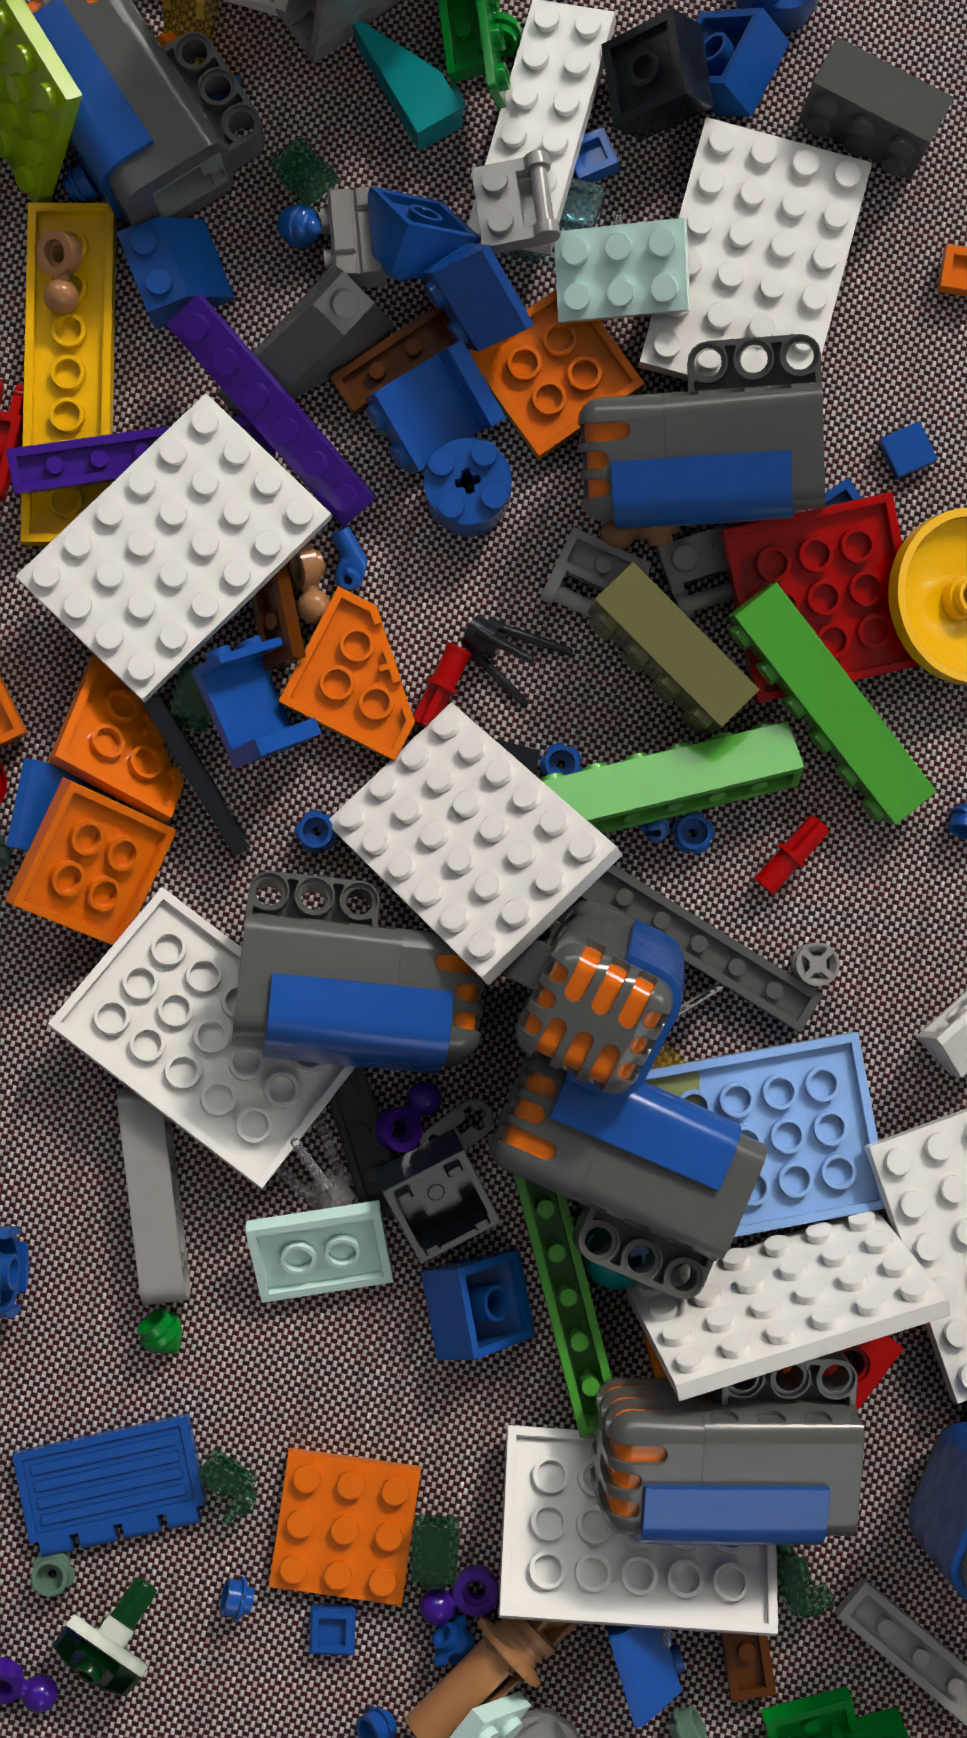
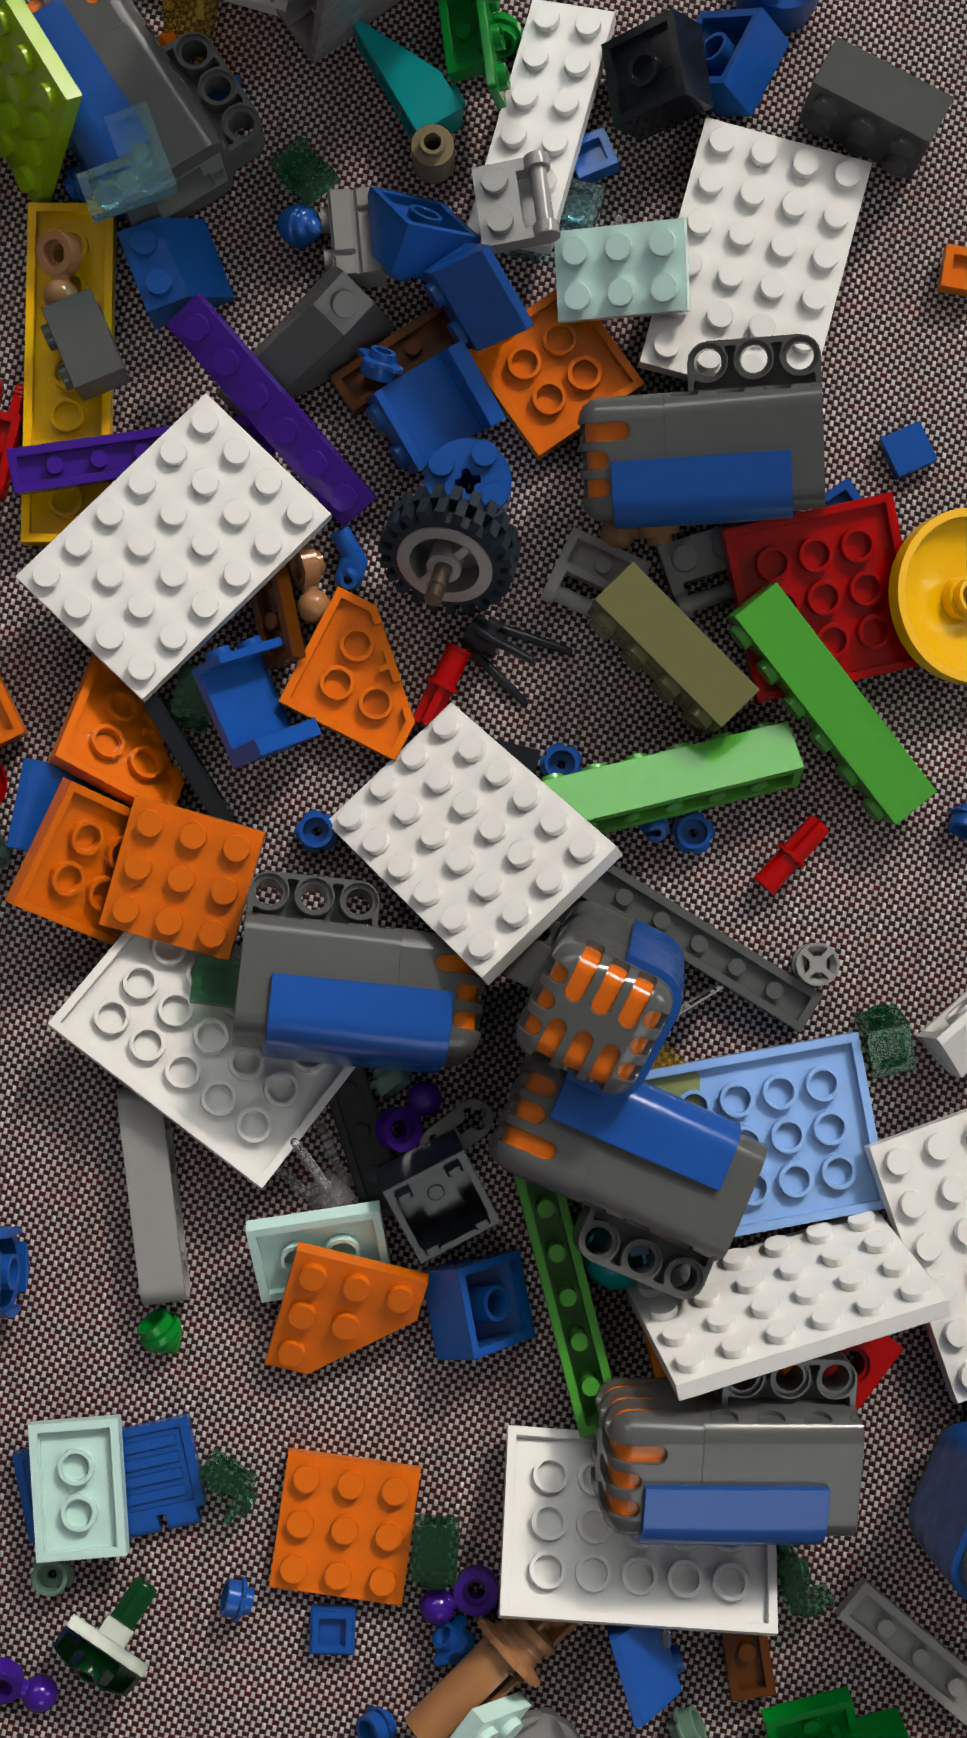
none -> light aqua plate [28,1414,130,1563]
none -> dark grey brick [41,288,131,401]
none -> clear light blue plate [76,102,180,223]
none -> orange plate [99,795,266,961]
none -> clear green plate [189,956,240,1009]
none -> orange plate [265,1241,429,1374]
none -> blue plate [357,345,404,383]
none -> sand green plate [370,1069,412,1099]
none -> wheel [378,484,521,615]
none -> dark tan brick [411,124,455,184]
none -> clear green bracket [855,1004,916,1079]

